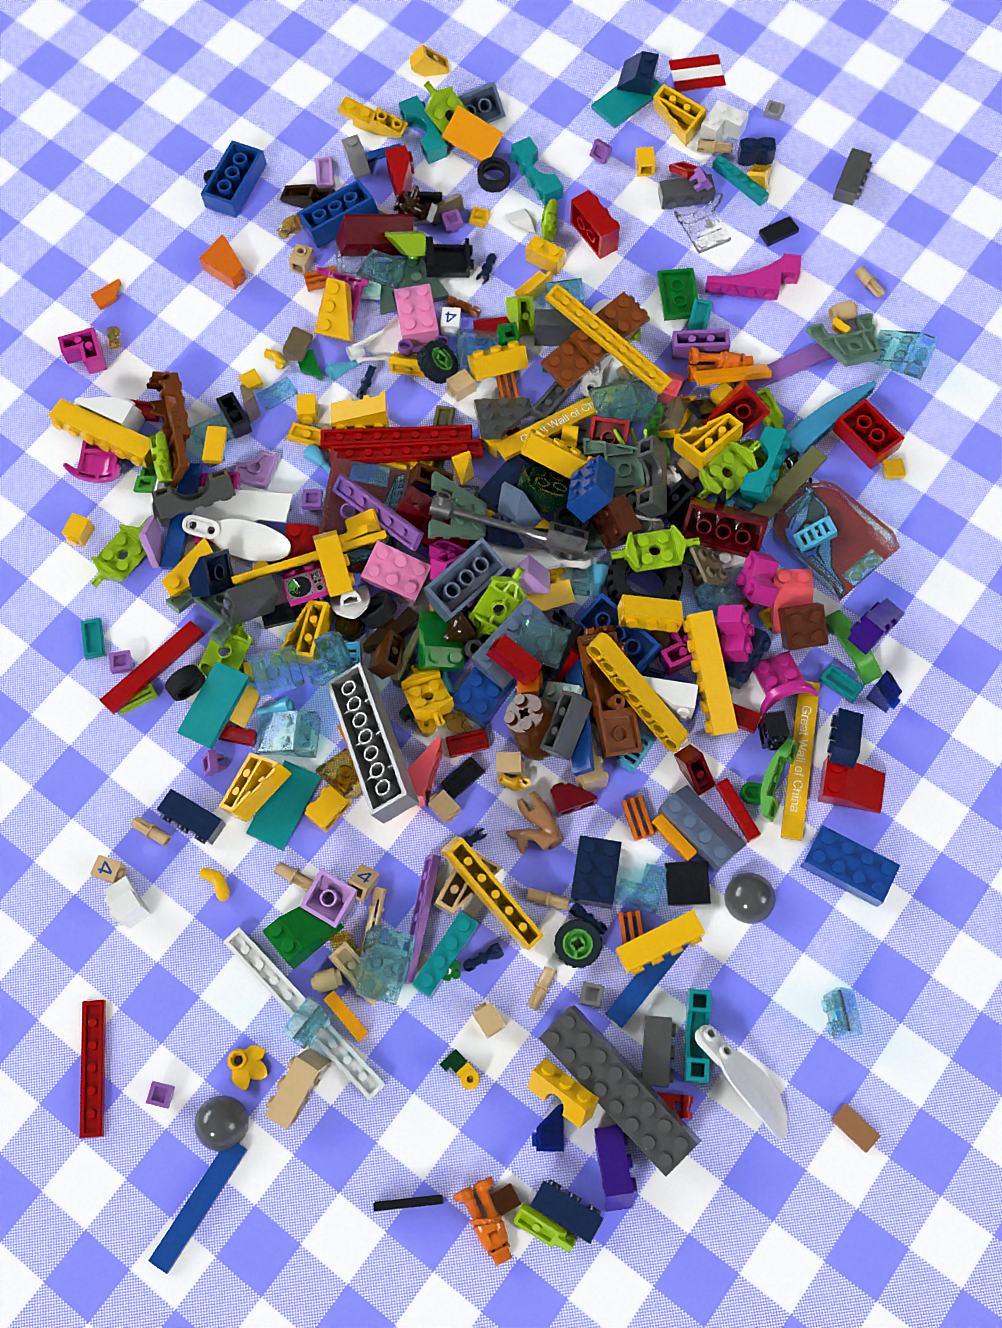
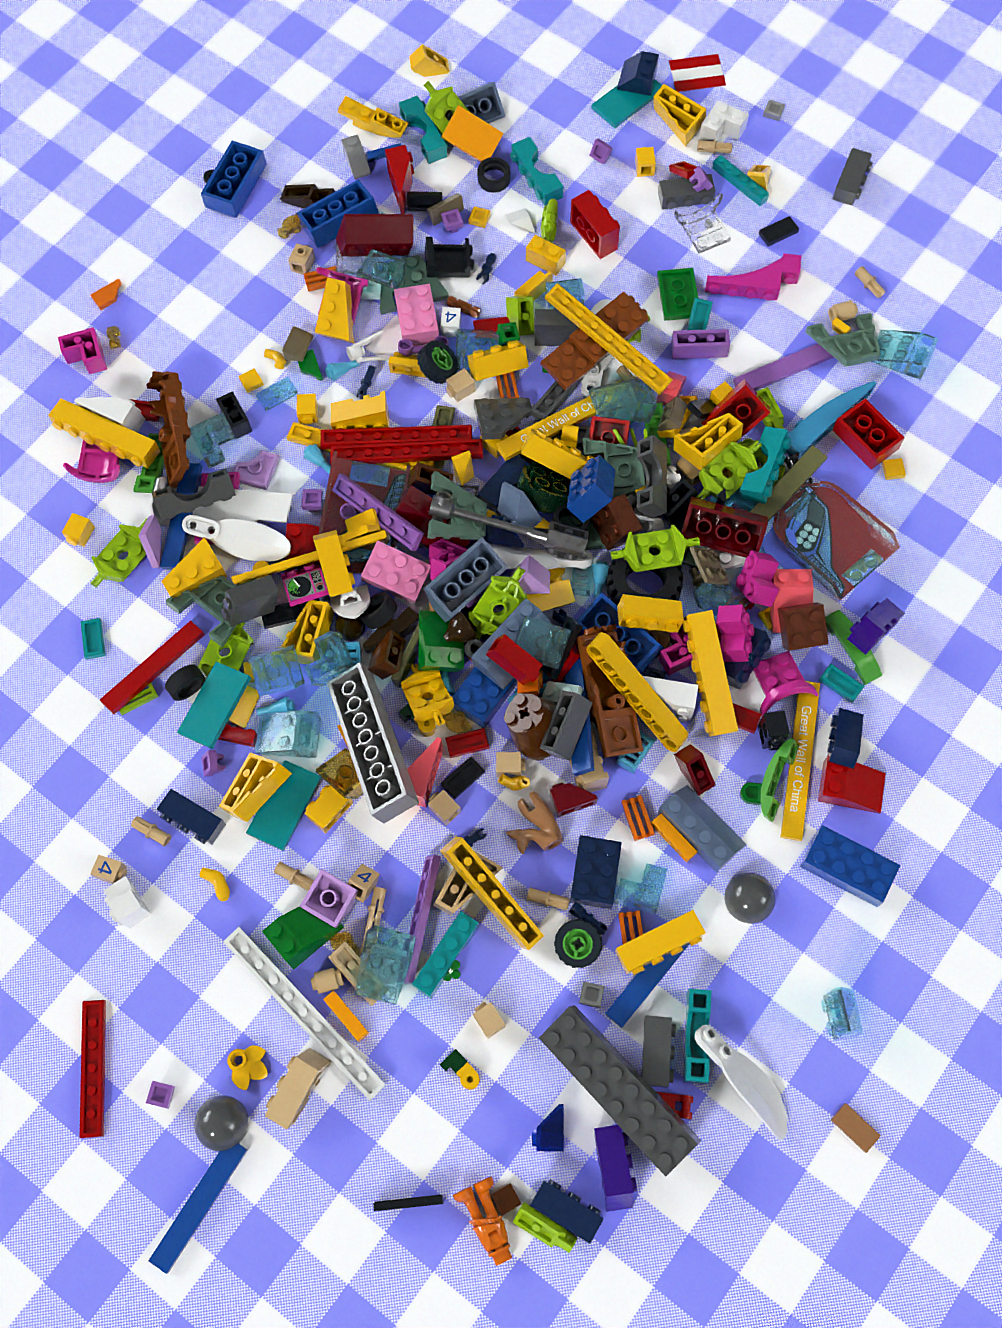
medium lavender tile [109,650,133,674] -> none
lime hinge [149,431,172,483] -> none
dark blue slope [188,549,236,597] -> none
orange slope [199,234,247,290] -> none
yellow tile [202,426,228,464] -> none
dark tan slope [240,384,261,423] -> none
clear light blue slope [281,995,333,1049] -> none
lavender tile [315,156,335,189] -> none
lime slope [385,231,426,259] -> none
dark brown piece [392,185,438,226] -> none
dark blue piece [463,943,504,972] -> none
tan axle [527,966,557,1010] -> none
yellow arch [527,1058,599,1129] -> none
black tile [664,861,711,906] -> none
orange piece [687,347,753,382] -> none
light orange tile [693,364,772,385] -> none
red piece [715,778,761,843] -> none
dark blue brick [737,137,776,166] -> none
medium azure slope [793,516,838,553] -> none
clear blue slope [866,670,902,713] -> none

